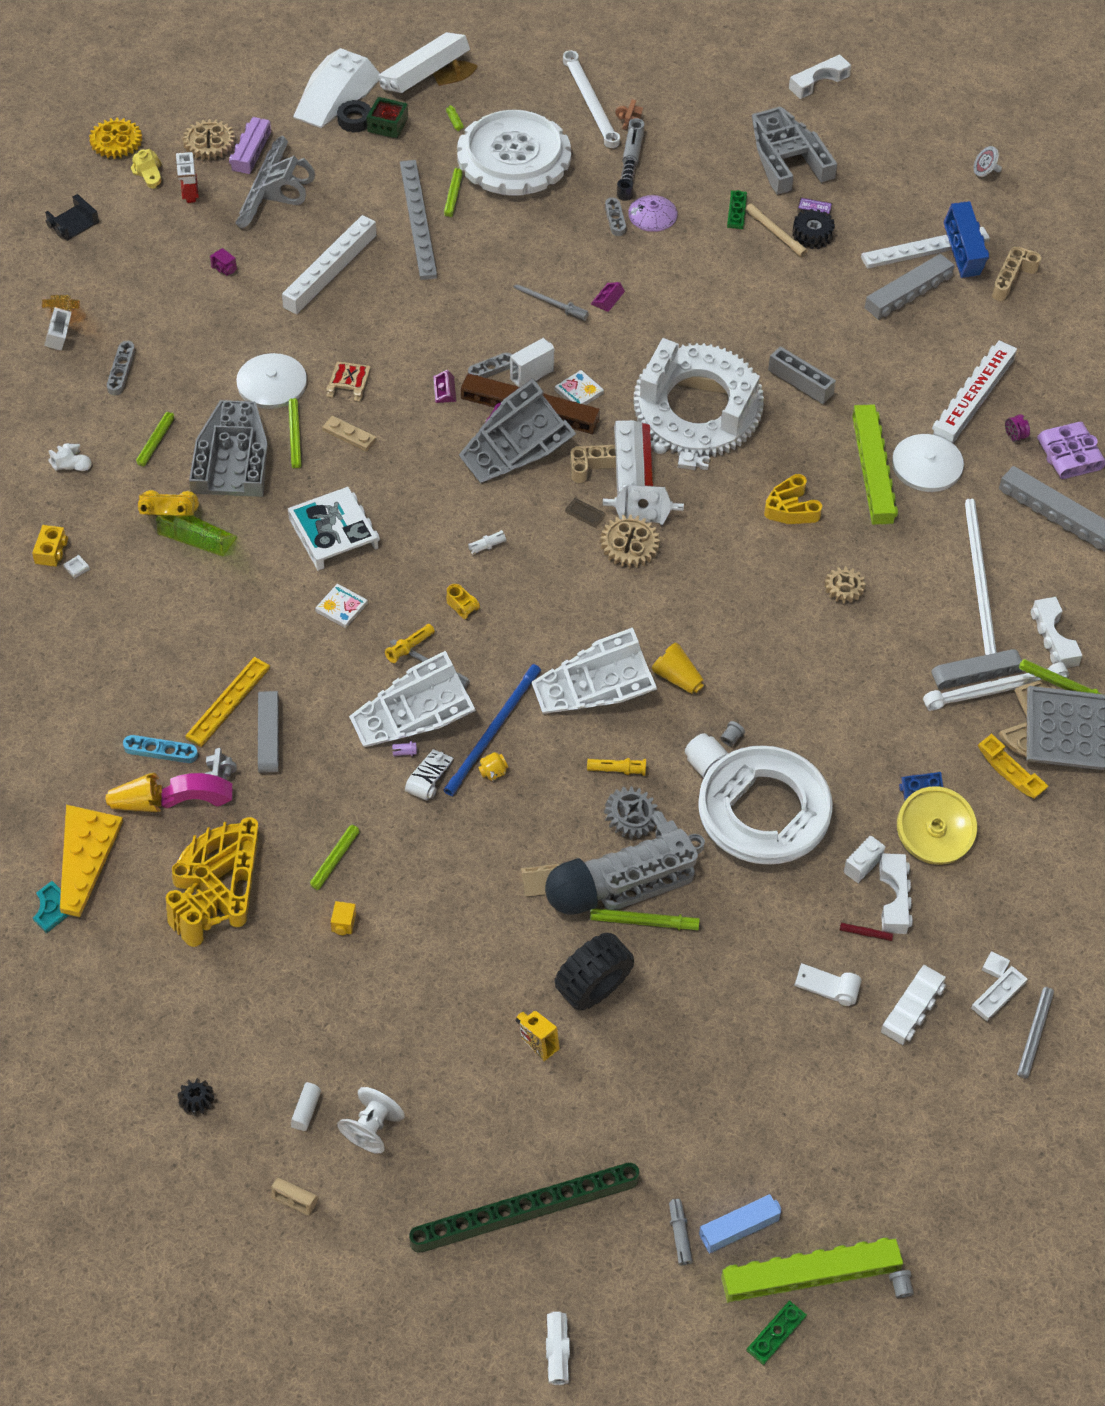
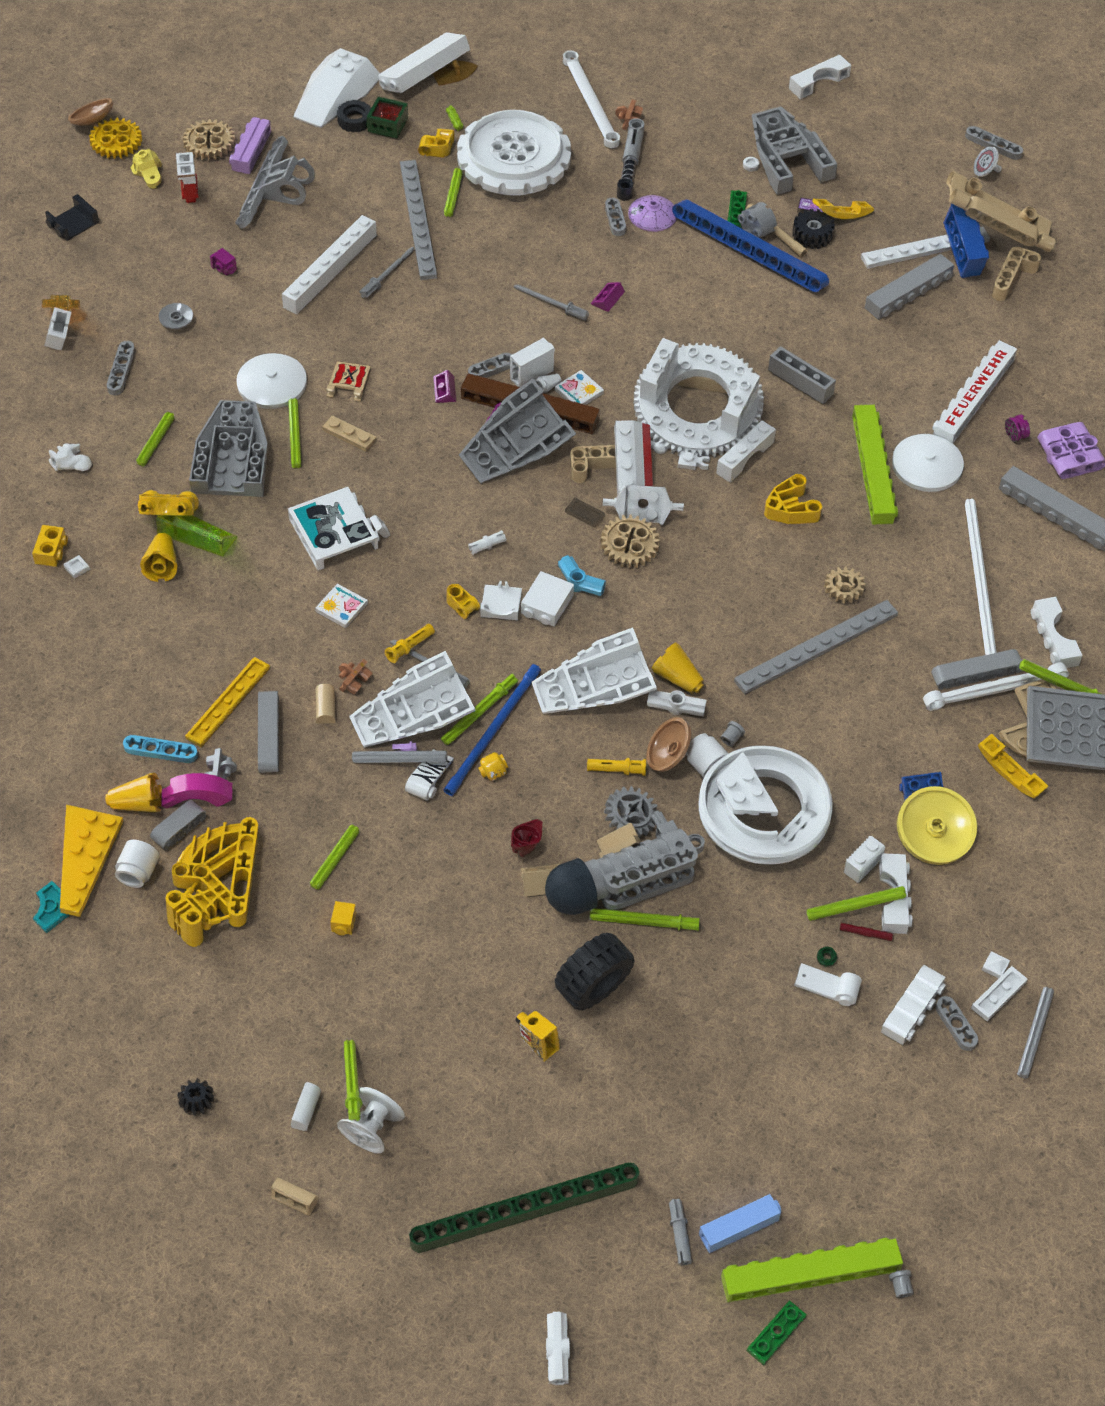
none -> medium nougat dish [68,98,113,126]
none -> white piece [115,840,160,888]
none -> yellow cone [140,533,178,582]
none -> light grey beam [150,800,207,851]
none -> light grey dish [159,303,193,329]
none -> tan brick [315,684,336,724]
none -> nougat hips [339,659,373,695]
none -> lime axle [344,1040,362,1121]
none -> light grey axle [352,751,447,763]
none -> light grey piece [359,247,414,298]
none -> white tile [370,515,390,538]
none -> yellow piece [418,128,455,157]
none -> lime axle [441,674,518,745]
none -> white piece [480,581,522,620]
none -> dark red hat [511,819,543,857]
none -> white brick [521,571,574,626]
none -> white cone [535,374,561,393]
none -> medium azure piece [558,555,606,596]
none -> tan panel [597,823,641,858]
none -> medium nougat dish [646,717,691,772]
none -> white piece [647,690,707,717]
none -> blue beam [672,200,829,292]
none -> white arch [716,421,776,482]
none -> white wing [716,752,778,816]
none -> light grey plate [734,600,898,695]
none -> light grey brick [738,202,777,239]
none -> white tile [743,157,759,171]
none -> lime axle [806,886,906,921]
none -> yellow slope [812,199,874,219]
none -> dark green plate [816,946,837,967]
none -> light grey beam [936,996,978,1051]
none -> tan panel [946,171,1056,252]
none -> light grey beam [965,126,1023,160]

